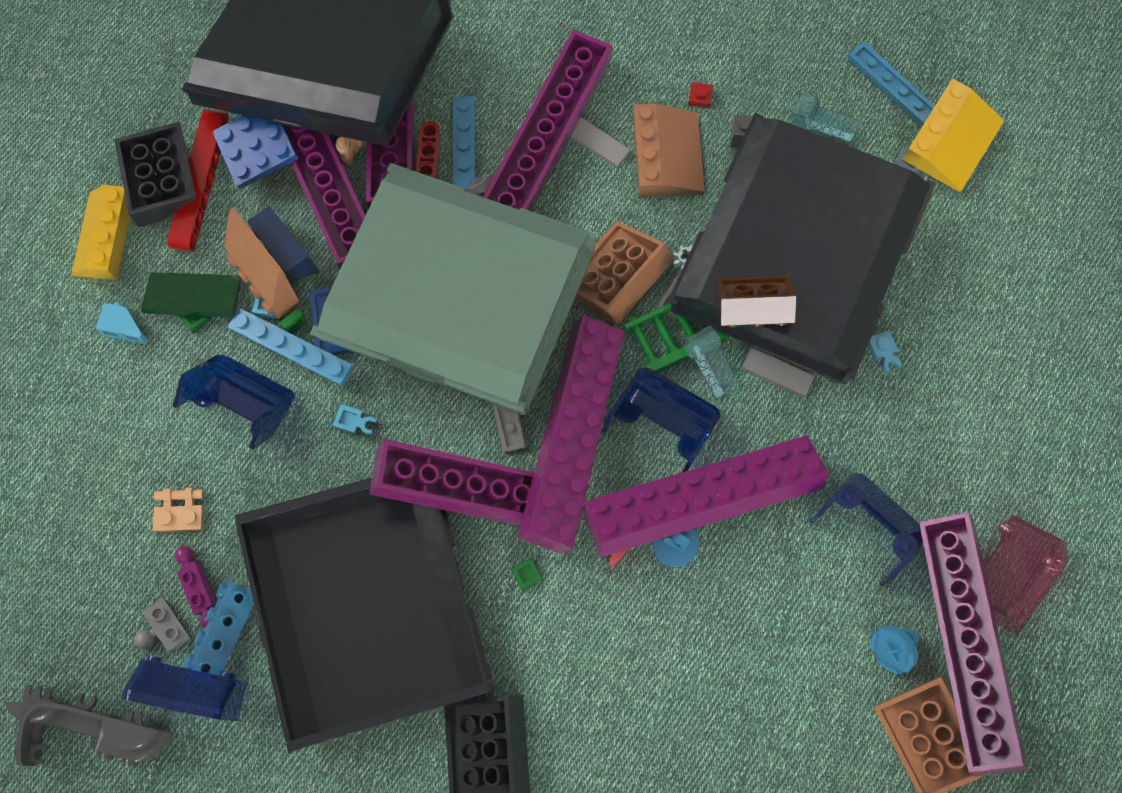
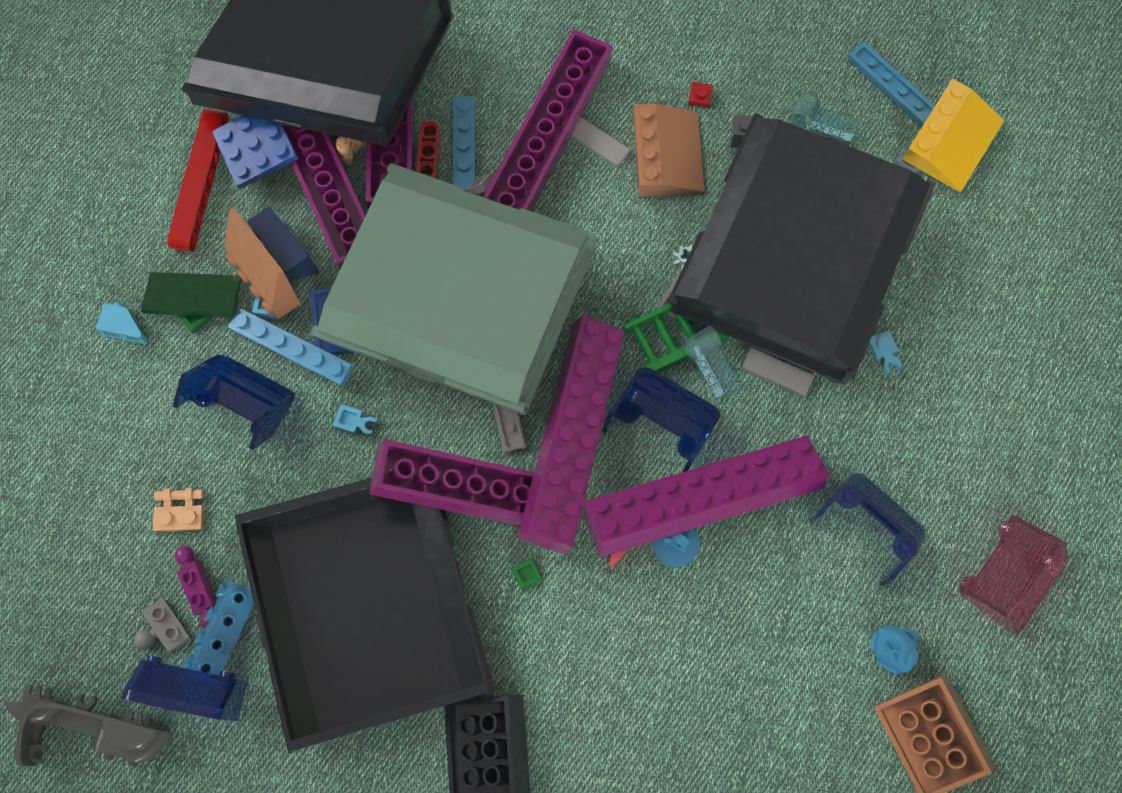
yellow slope [71,185,130,280] -> none
black slope [114,121,197,227] -> none
green tile [280,308,307,334] -> none
nougat slope [575,221,674,326] -> none
slope [717,276,796,327] -> none
brick [919,512,1029,776] -> none

